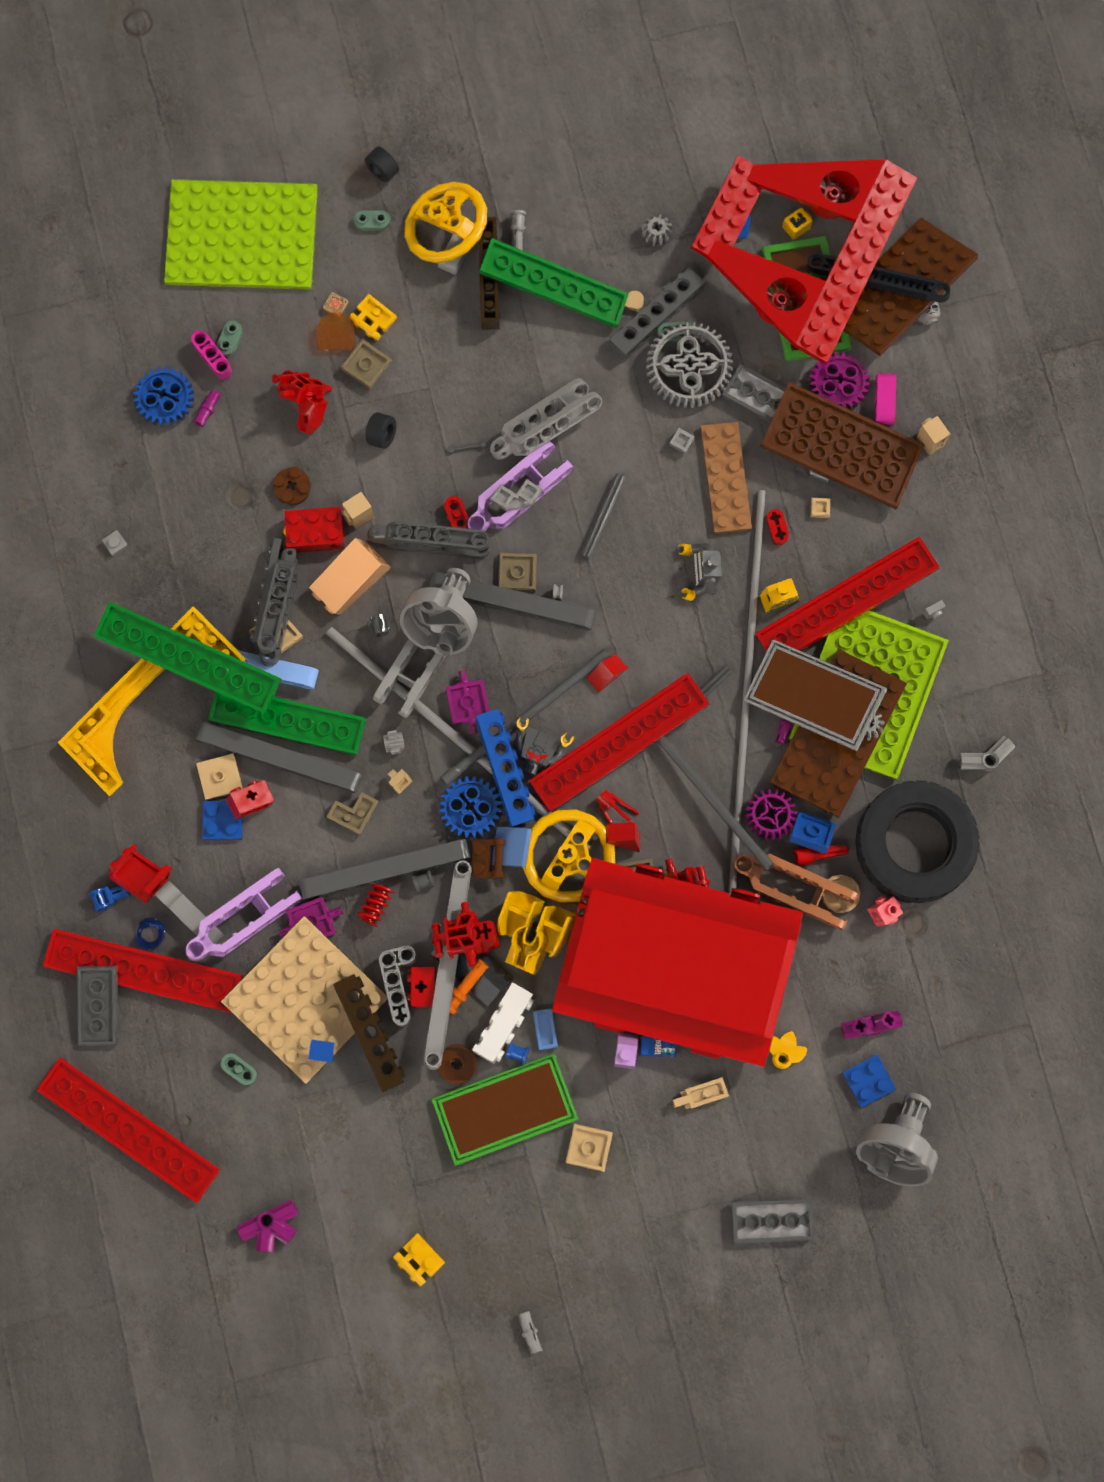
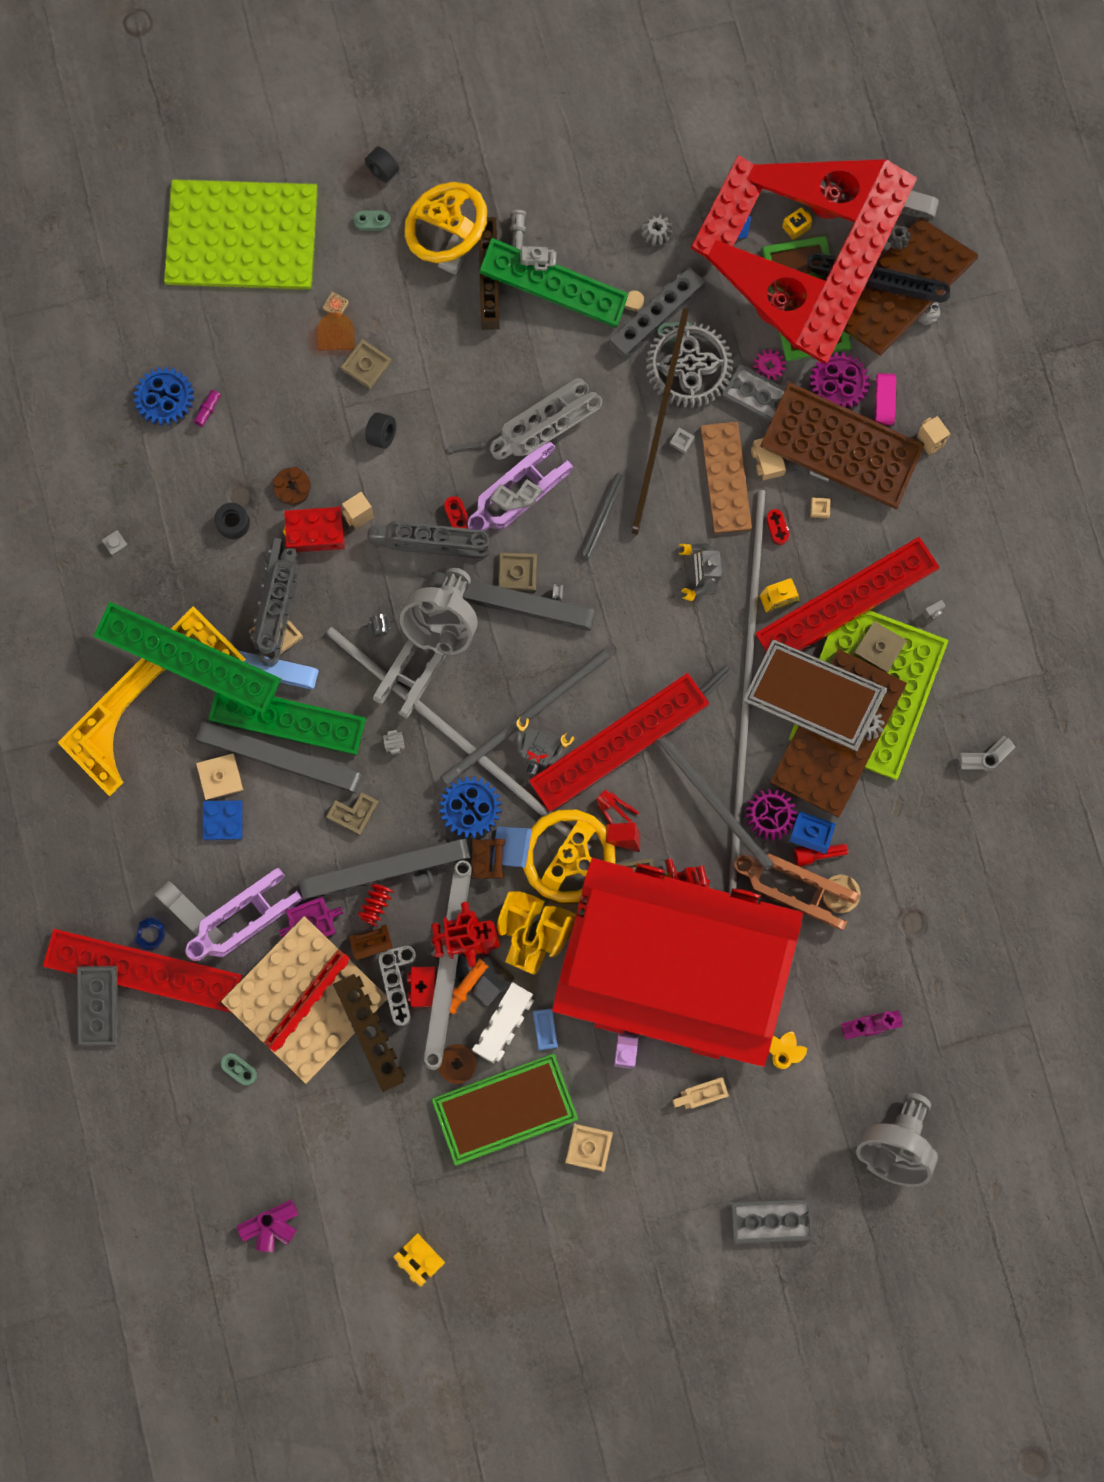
red plate [37,1057,221,1203] -> none
blue connector [88,886,130,913] -> none
red panel [109,844,172,904] -> none
dark pink beam [191,330,232,380] -> none
sand green plate [217,321,243,357] -> none
brick [226,780,274,820] -> none
red piece [272,370,332,434] -> none
blue panel [308,1040,335,1063] -> none
light nougat slope [309,538,392,615] -> none
yellow plate [349,294,397,341] -> none
tan tile [387,769,412,794] -> none
magenta plate [446,670,489,734] -> none
blue brick [474,709,536,827] -> none
blue bush [506,1042,530,1064] -> none
light grey pin [517,1311,542,1354] -> none
red slope [587,654,628,693] -> none
blue leg [640,1037,677,1057] -> none
magenta pin [774,719,794,745] -> none
blue plate [842,1054,896,1108] -> none
black tyre [855,780,980,903] -> none
coral brick [867,895,903,926] -> none
none -> black tyre [214,503,250,539]
none -> red plate [264,949,350,1052]
none -> reddish brown plate [349,924,393,960]
none -> light grey piece [520,246,556,271]
none -> dark brown piece [632,308,689,535]
none -> tan brick [751,438,786,481]
none -> dark pink gear [753,349,786,380]
none -> dark tan plate [854,621,907,673]
none -> dark grey gear [887,225,910,250]
none -> light grey beam [901,191,939,220]

